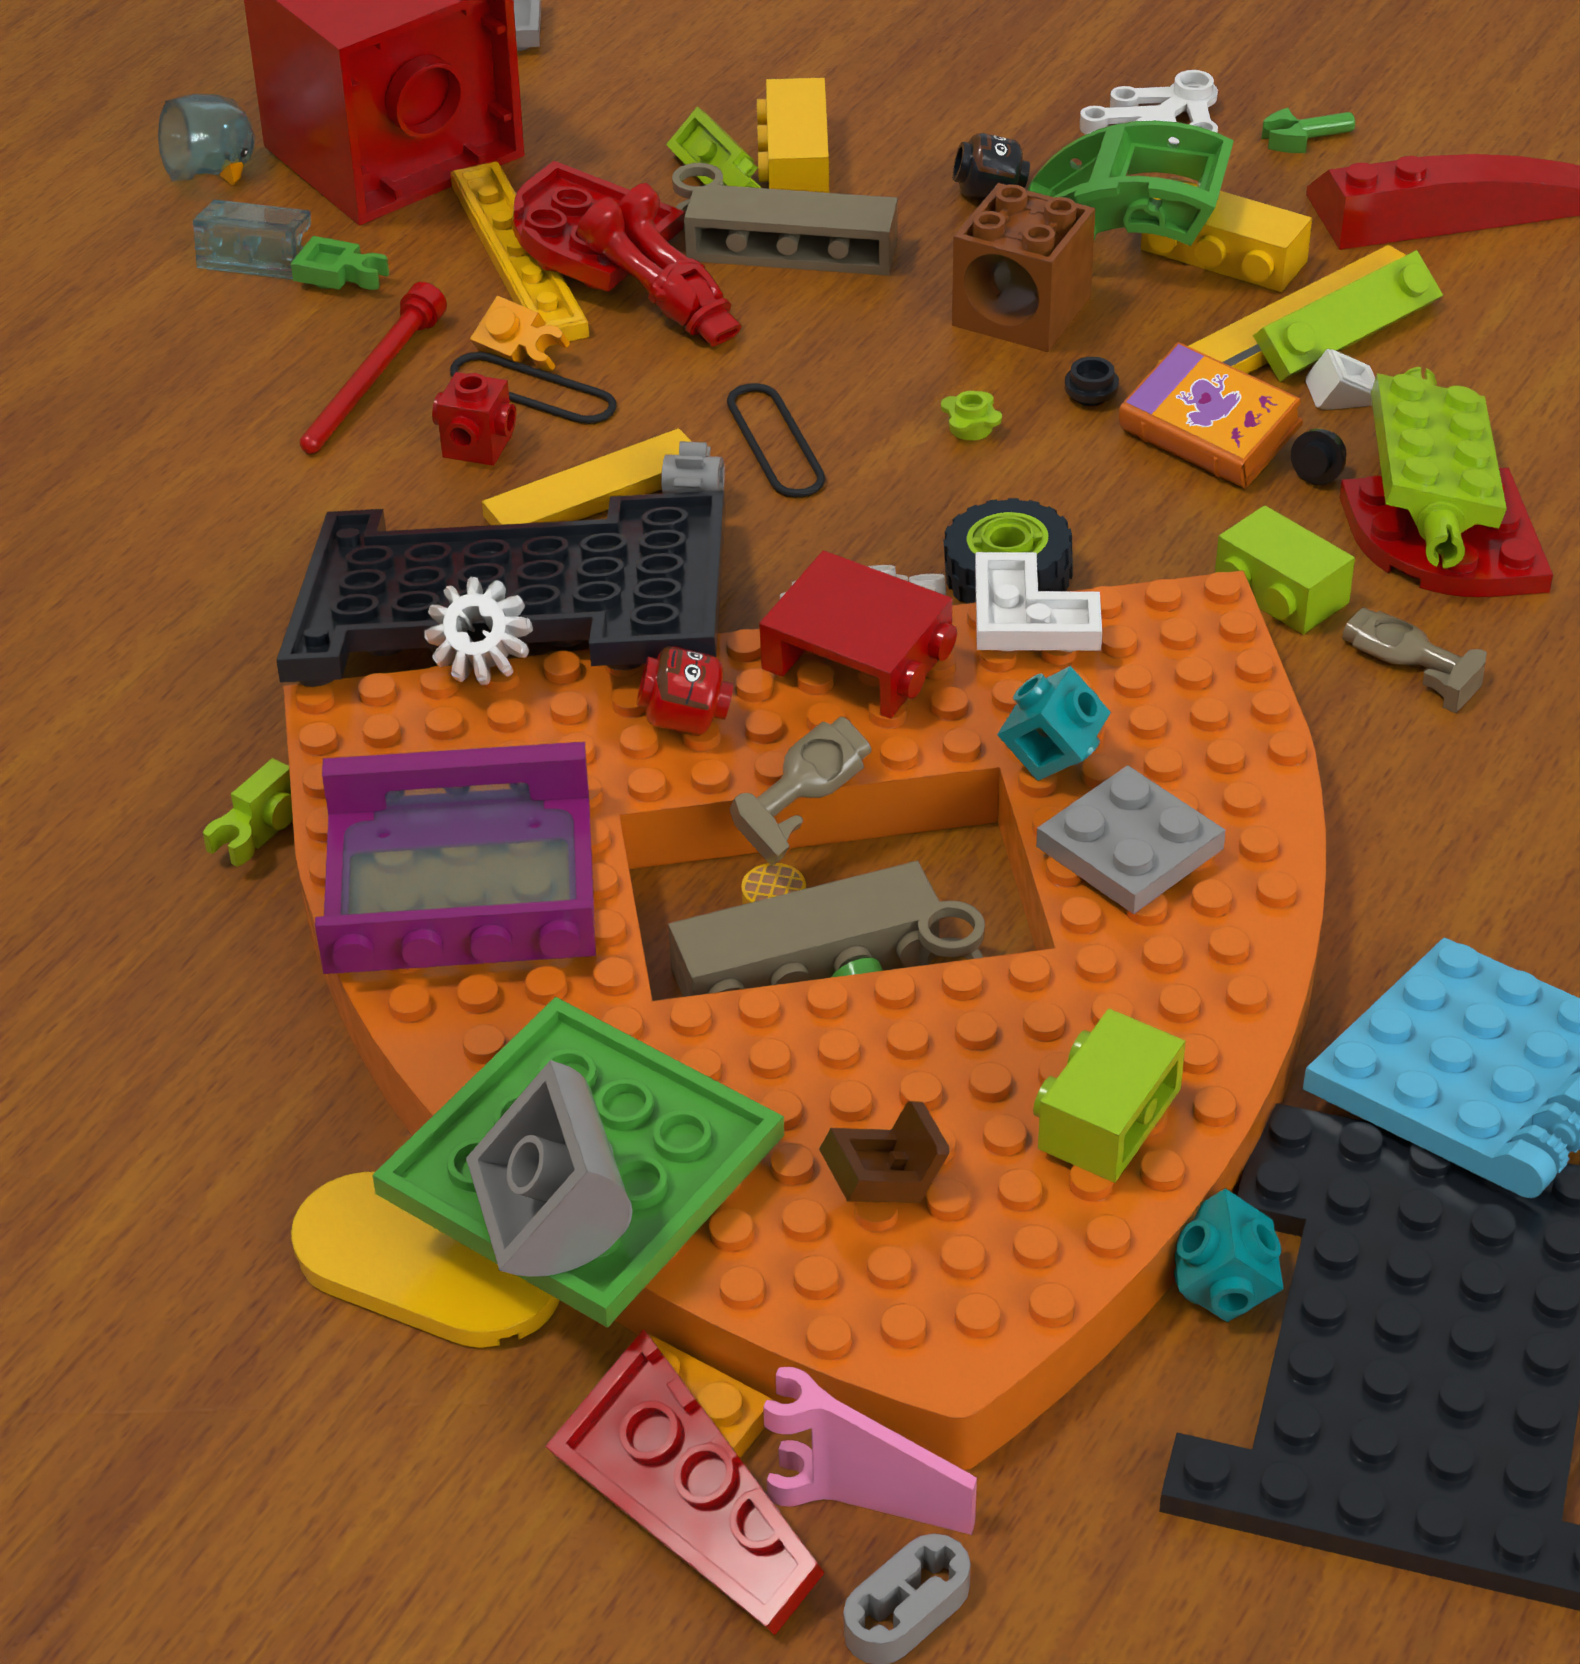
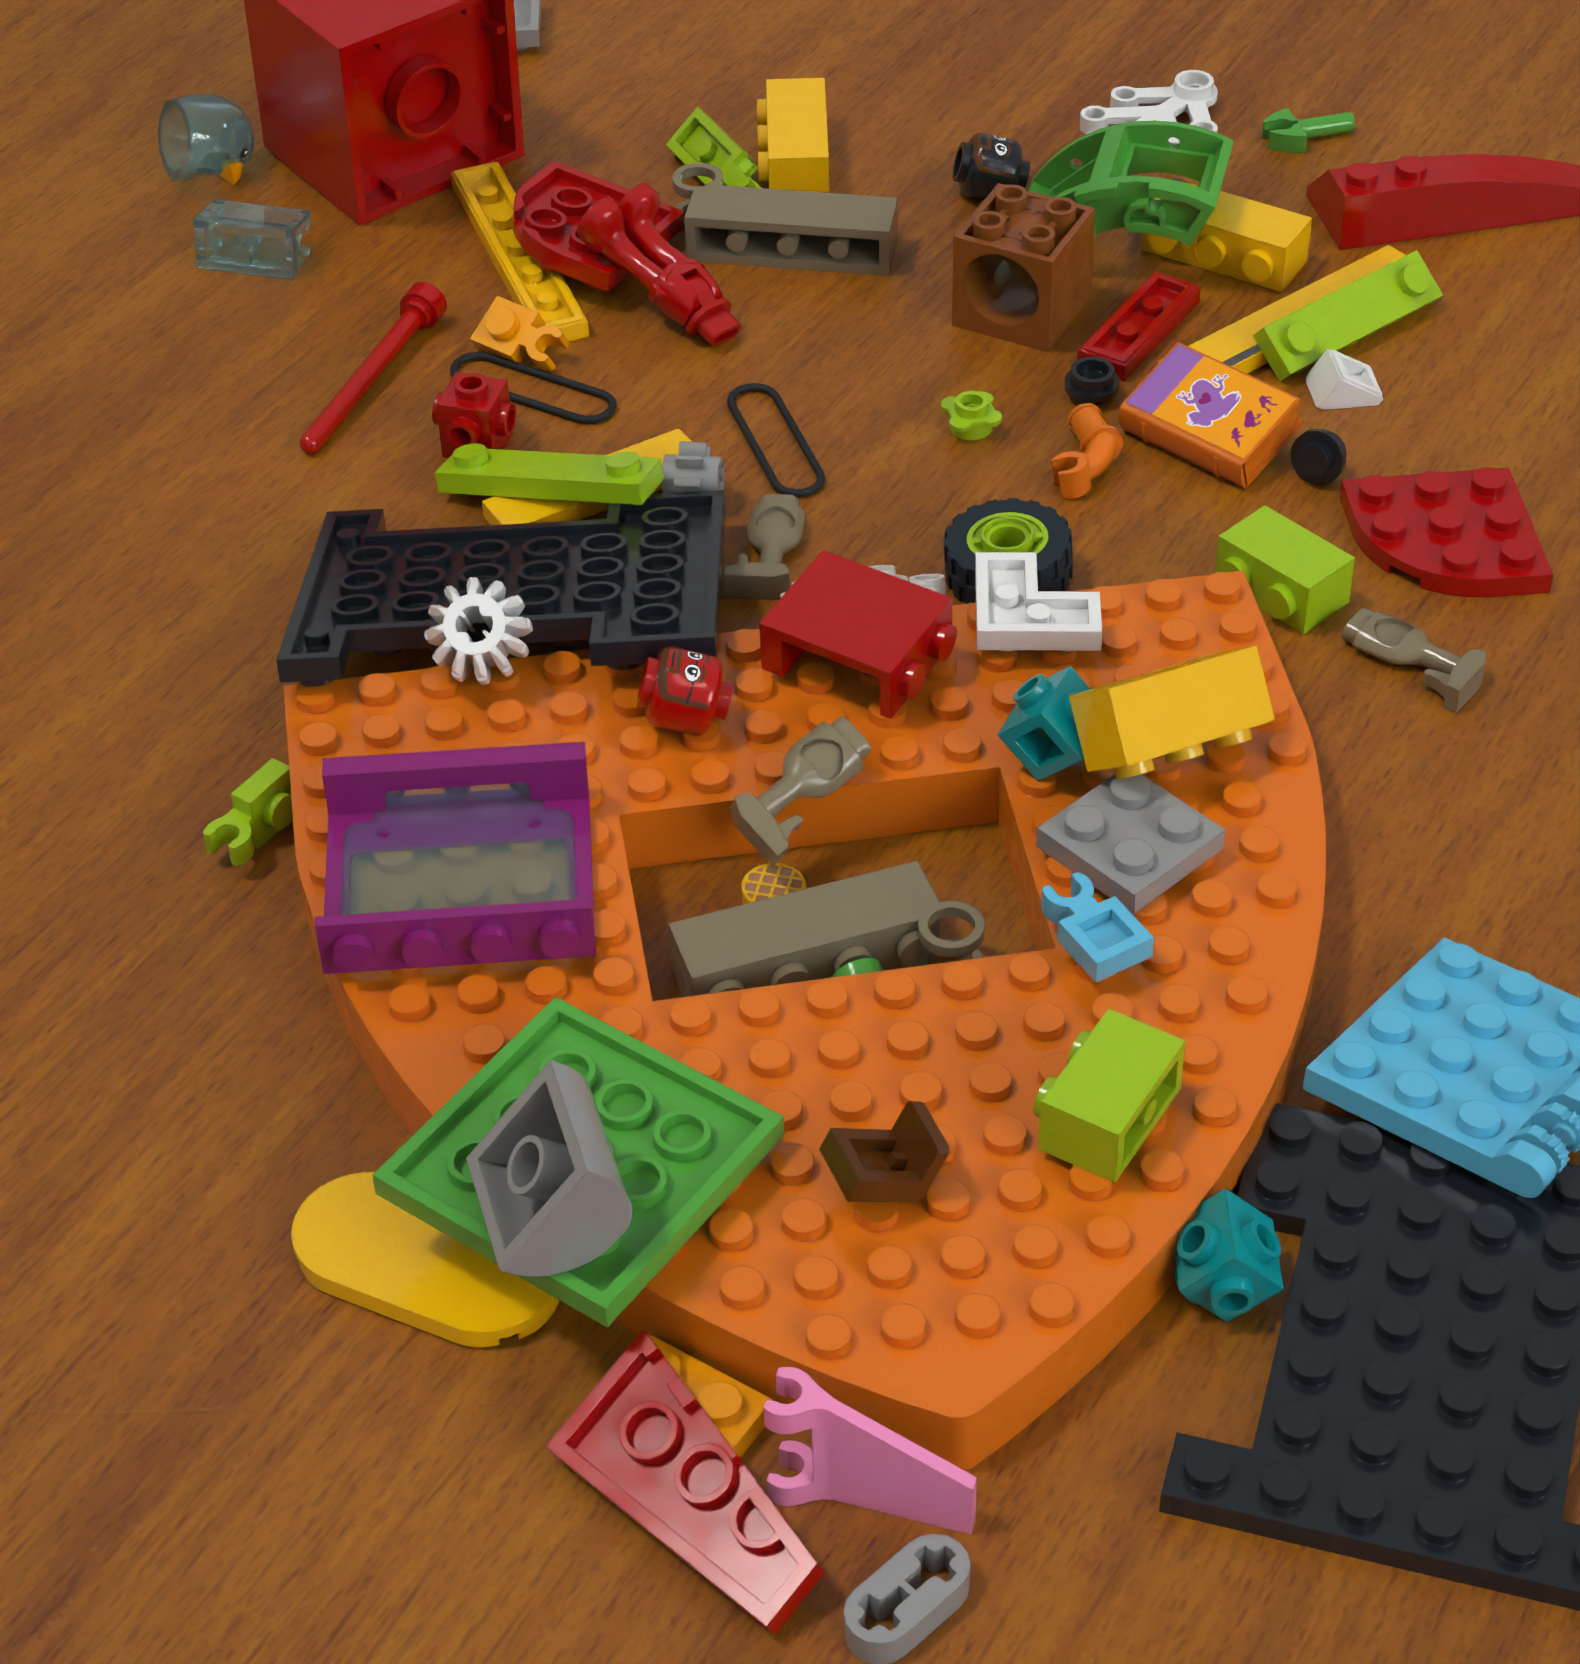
bright green plate [291,236,390,290] -> none
lime plate [1371,367,1507,568] -> none
none -> lime plate [435,443,664,505]
none -> dark tan piece [724,494,806,600]
none -> medium azure plate [1041,872,1154,983]
none -> orange piece [1051,403,1123,499]
none -> yellow brick [1069,645,1275,779]
none -> red tile [1077,271,1201,381]

